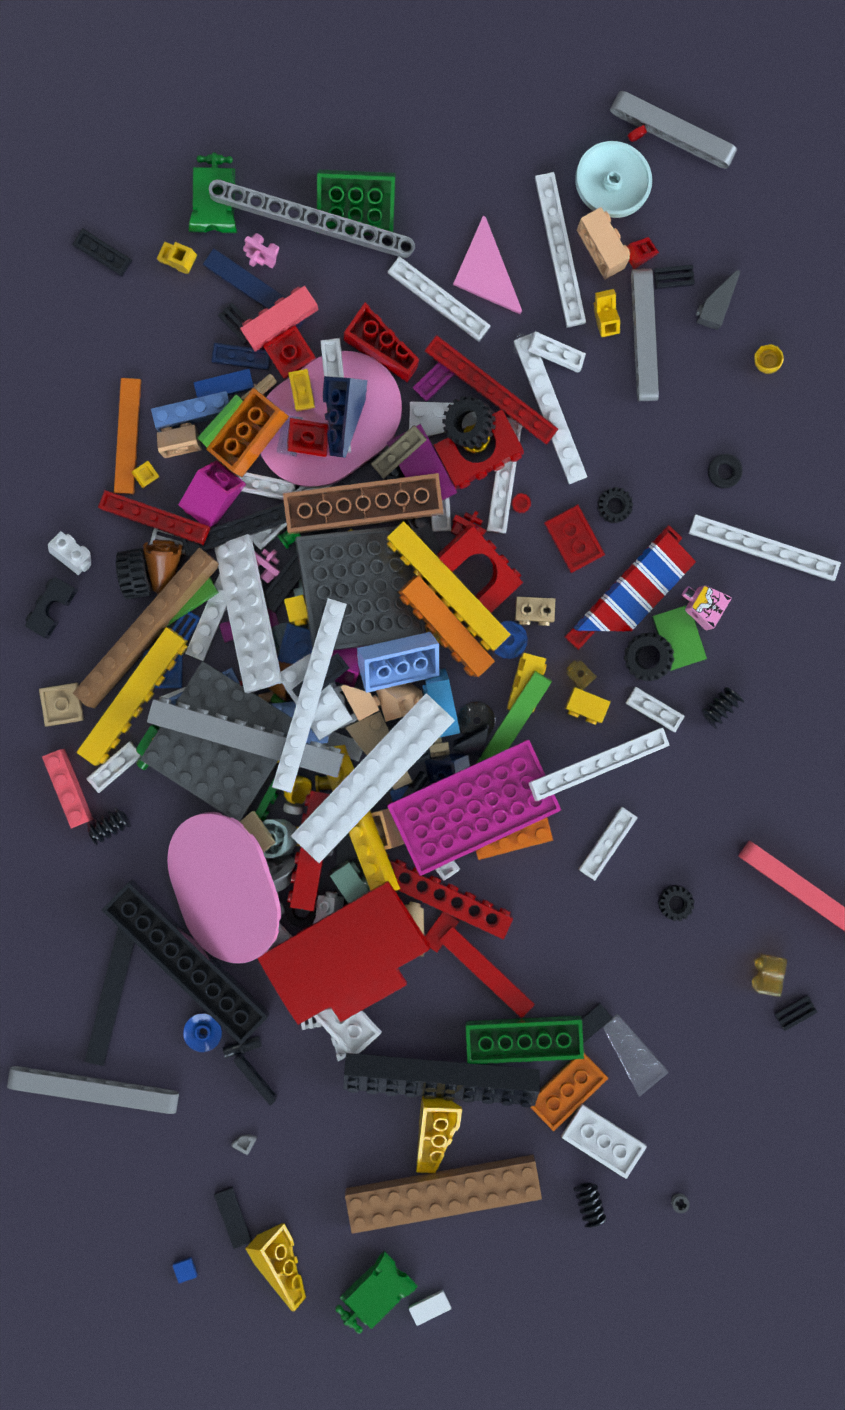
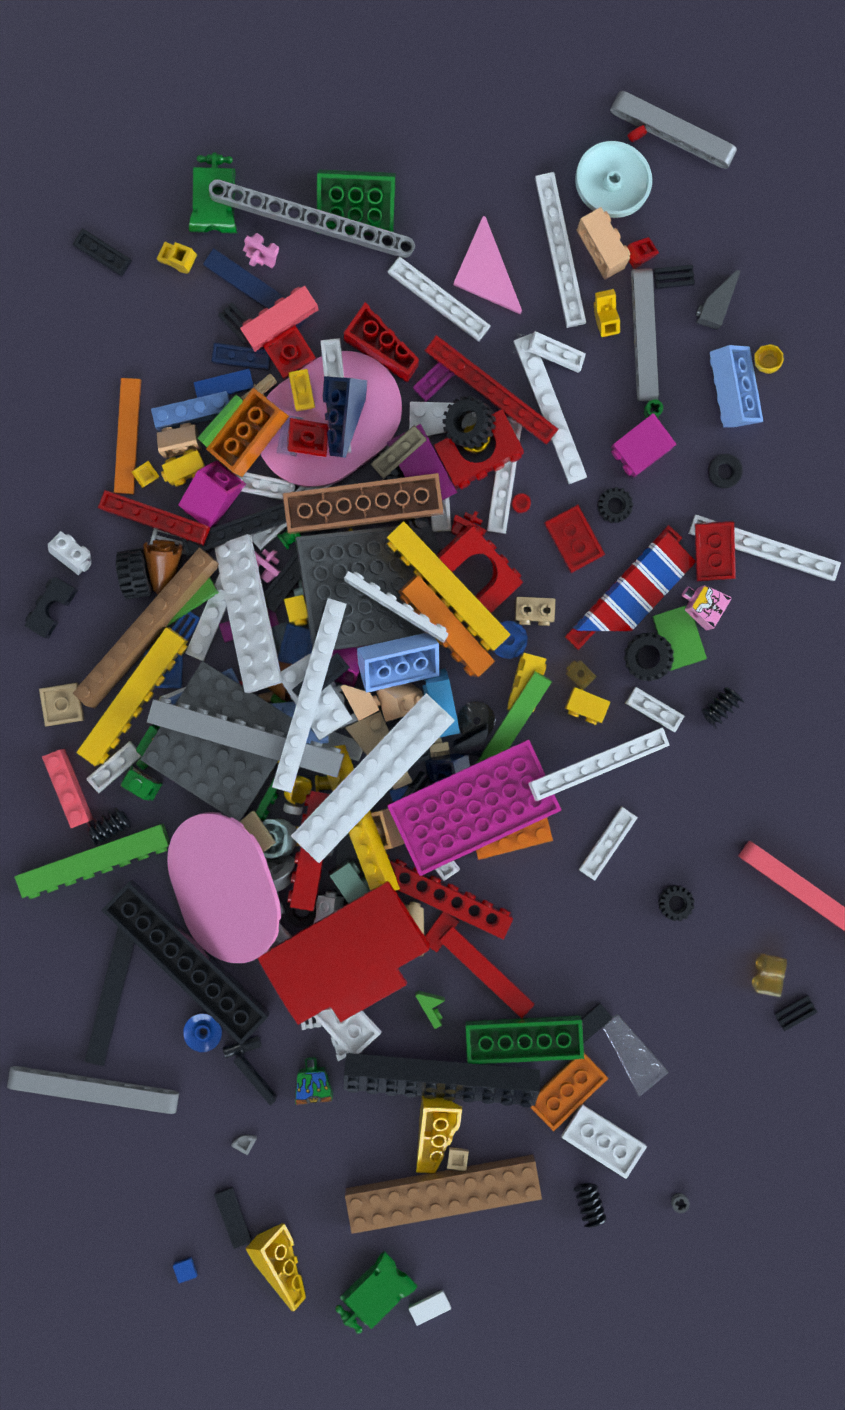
none -> bright green brick [14,823,170,899]
none -> green torso [120,765,163,801]
none -> yellow brick [161,449,205,486]
none -> torso [295,1057,333,1105]
none -> white plate [344,571,448,643]
none -> bright green slope [415,991,445,1029]
none -> tan tile [447,1147,469,1171]
none -> dark pink slope [611,413,676,478]
none -> green bush [644,399,663,418]
none -> red tile [695,521,736,581]
none -> light blue slope [710,345,764,427]

